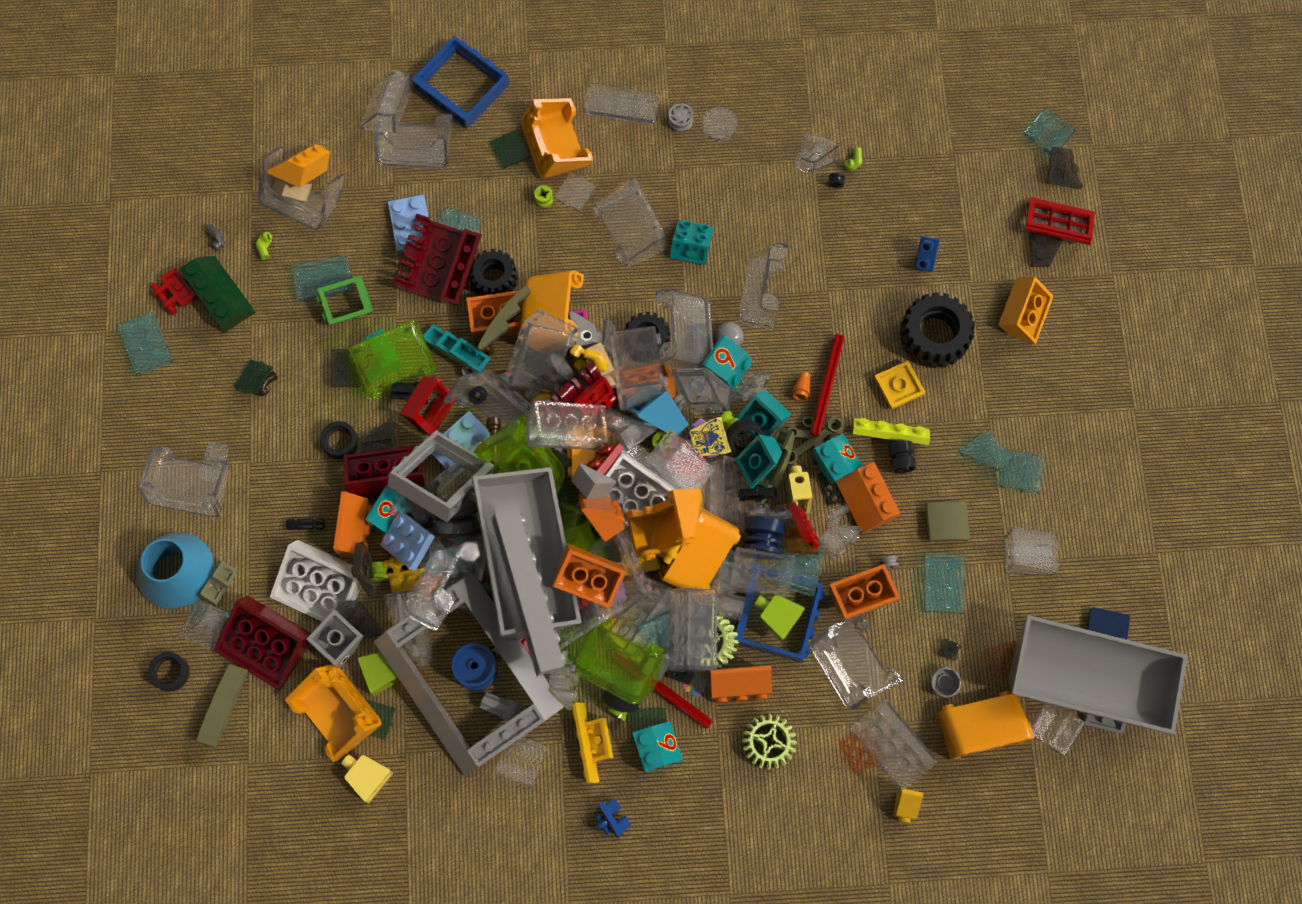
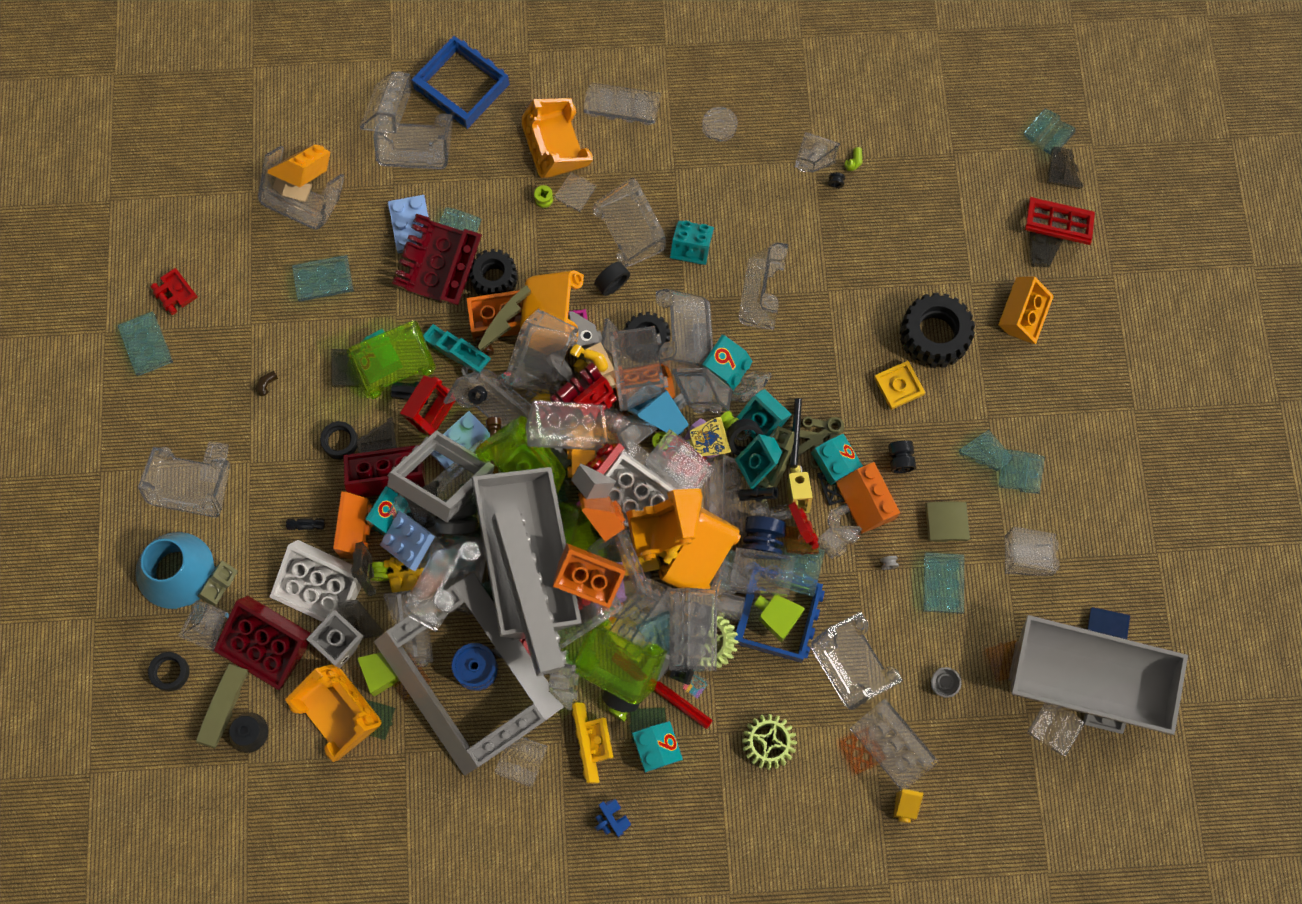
dark green slope [179,256,256,333] -> none
dark grey arm [205,224,225,250] -> none
clear green piece [234,359,273,396] -> none
lime arm [256,232,272,260] -> none
bright green window [316,276,374,325] -> none
light yellow torso [342,755,393,804] -> none
light grey piece [480,692,523,722] -> none
clear green piece [490,130,531,169] -> none
light grey wheel [668,103,693,133] -> none
orange slope [709,666,772,703] -> none
light grey hair [715,322,744,345] -> none
orange cone [792,372,810,402] -> none
red axle [810,334,844,437] -> none
orange slope [829,564,901,620] -> none
neon yellow plate [853,418,930,445] -> none
blue hips [914,235,940,272] -> none
light orange windscreen [937,690,1034,760] -> none
clear smoke plate [938,639,961,661] -> none
none -> black cone [228,712,269,753]
none -> black tyre [594,262,630,296]
none -> black bar [790,398,802,468]

